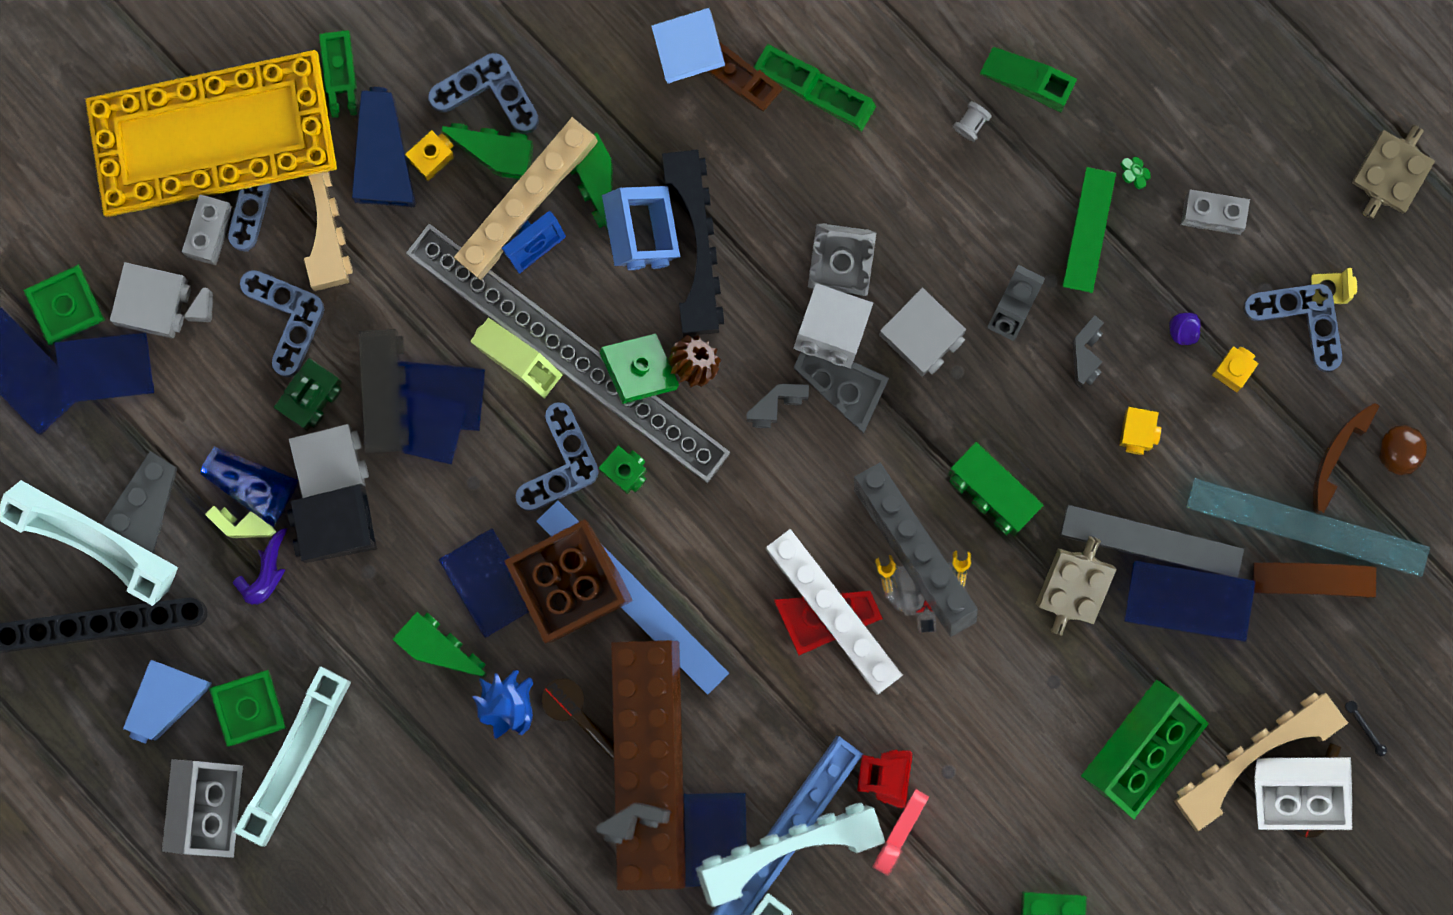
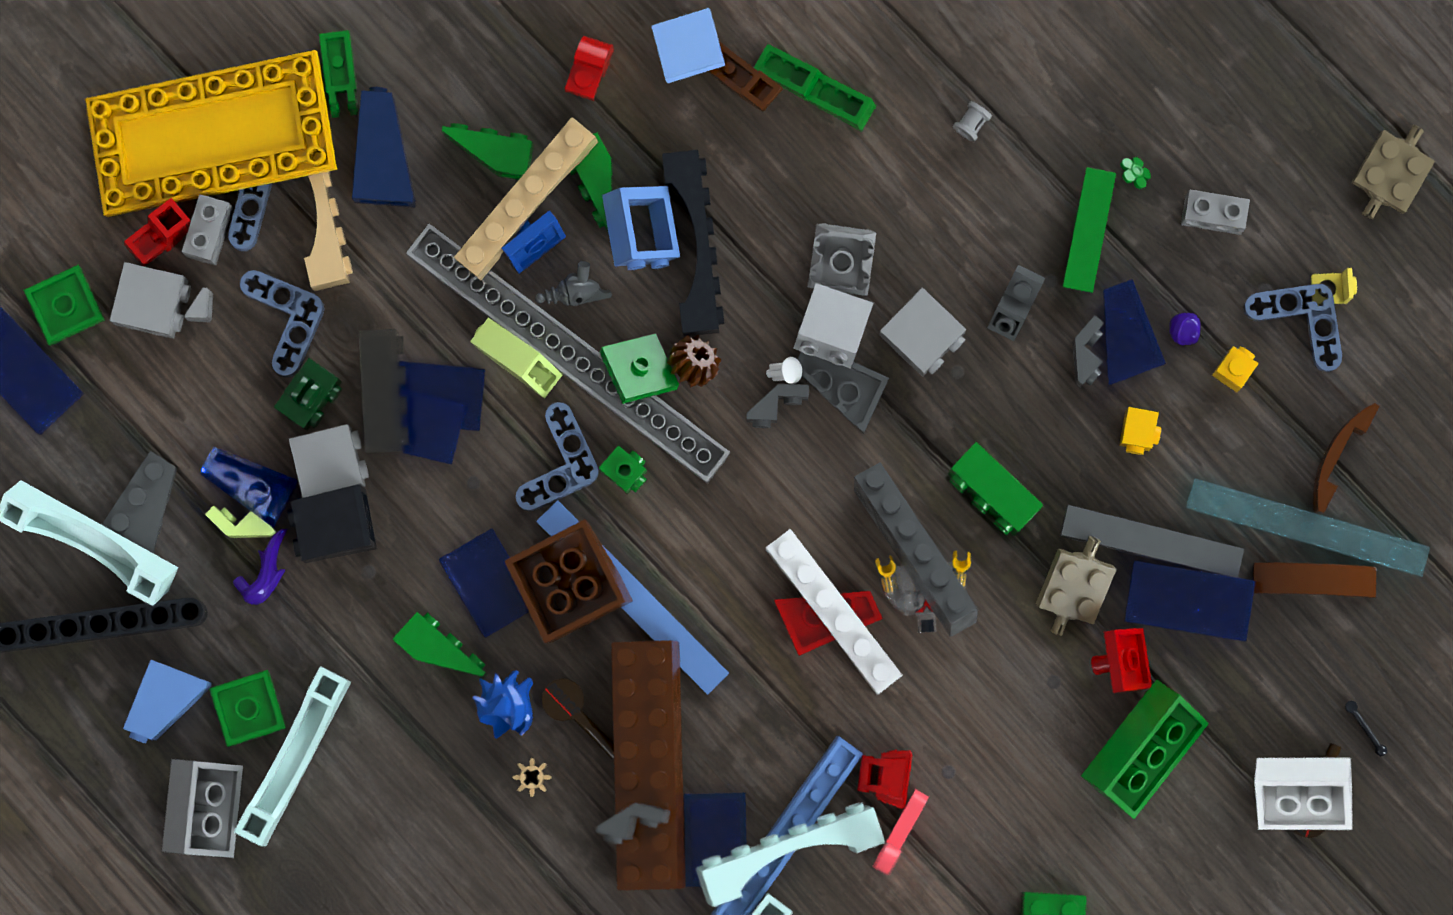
clear blue piece [55,333,154,403] -> none
yellow brick [405,130,454,181] -> none
sand blue beam [429,53,539,134] -> none
green slope [980,47,1077,113] -> none
tan arch [1174,692,1348,831] -> none
reddish brown hair [1379,425,1427,475] -> none
none -> red brick [124,198,191,267]
none -> tan gear [513,758,552,797]
none -> dark grey piece [535,261,612,306]
none -> red brick [565,36,614,101]
none -> white piece [766,357,802,384]
none -> red tile [1091,628,1152,693]
none -> clear blue wing [1103,279,1166,386]

